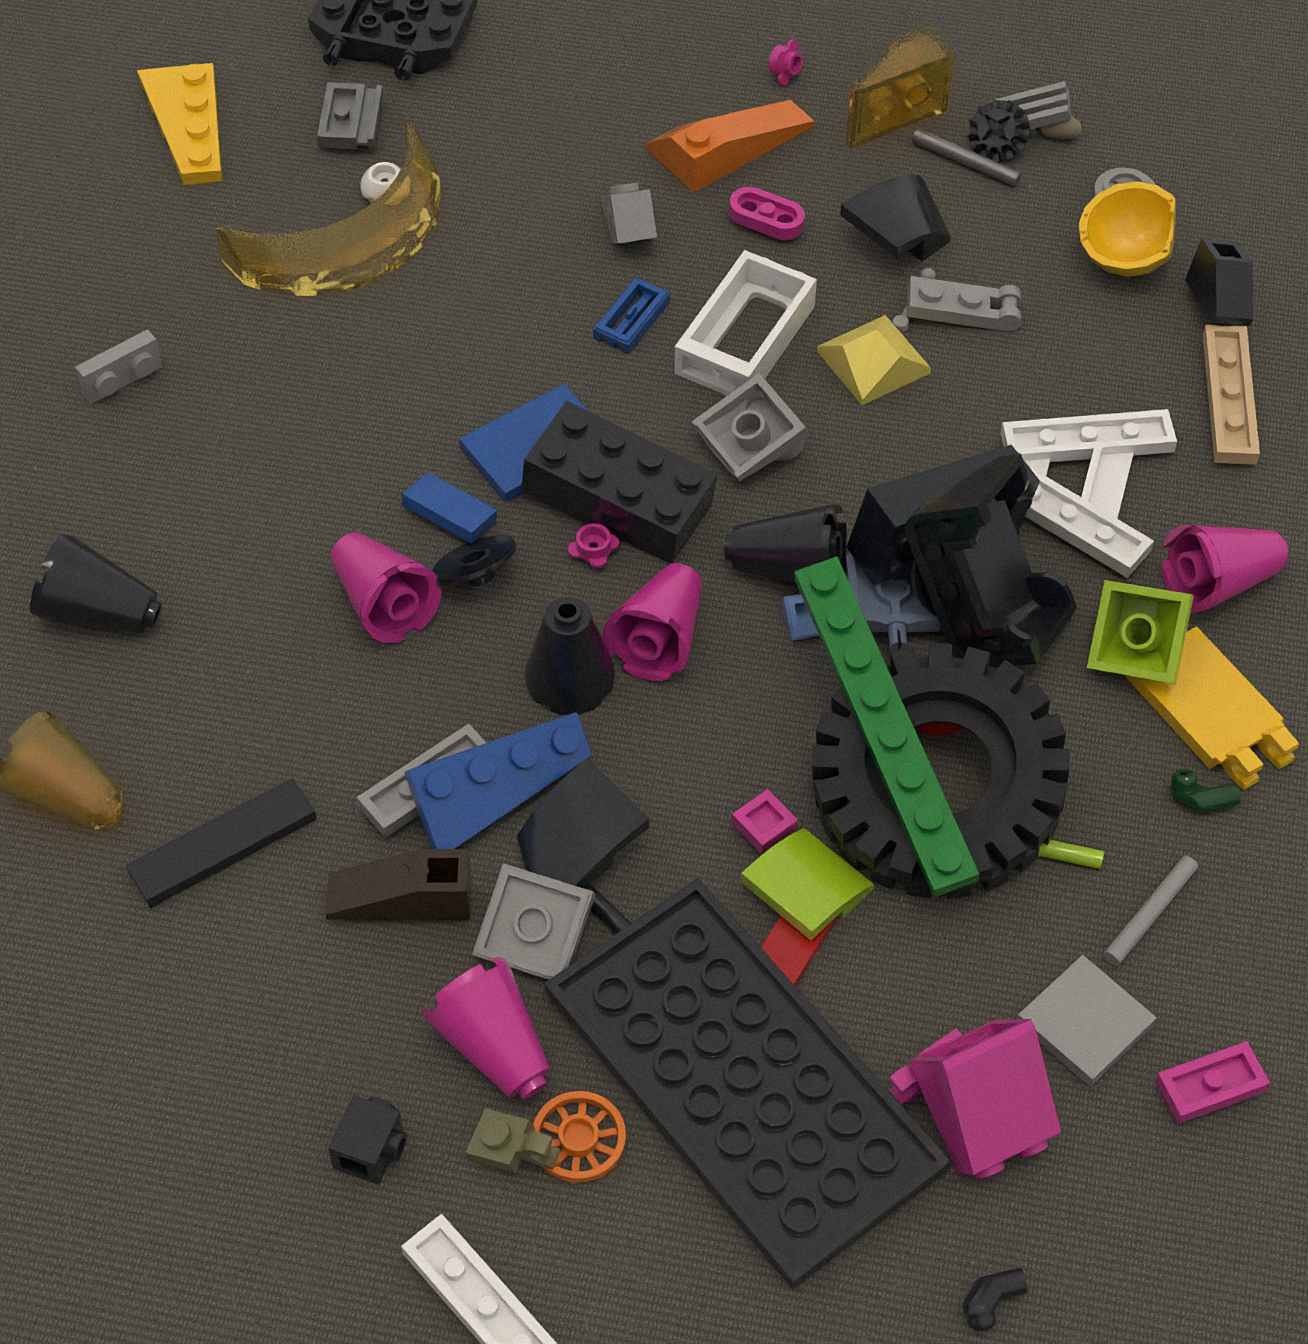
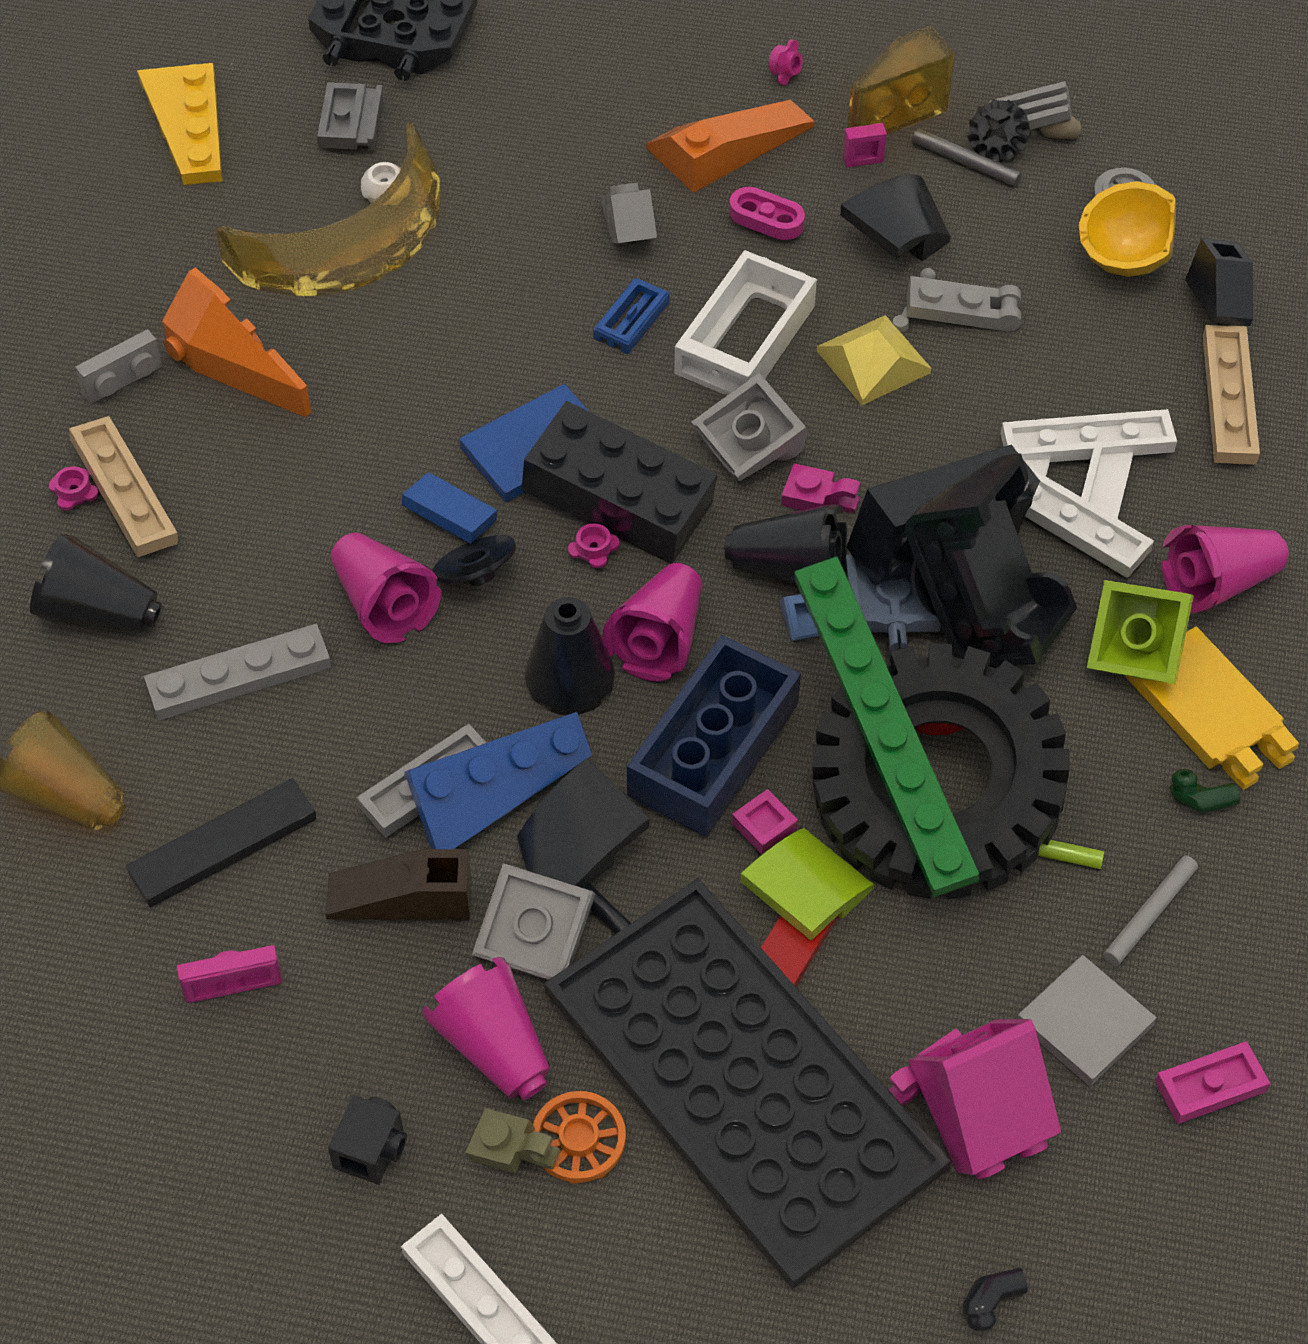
none -> dark pink plate [49,466,99,510]
none -> tan plate [69,416,178,558]
none -> light grey plate [144,623,332,721]
none -> orange wedge [162,268,311,417]
none -> dark pink plate [177,945,282,1003]
none -> dark blue brick [627,635,801,837]
none -> dark pink plate [782,463,860,513]
none -> dark pink plate [843,123,887,168]

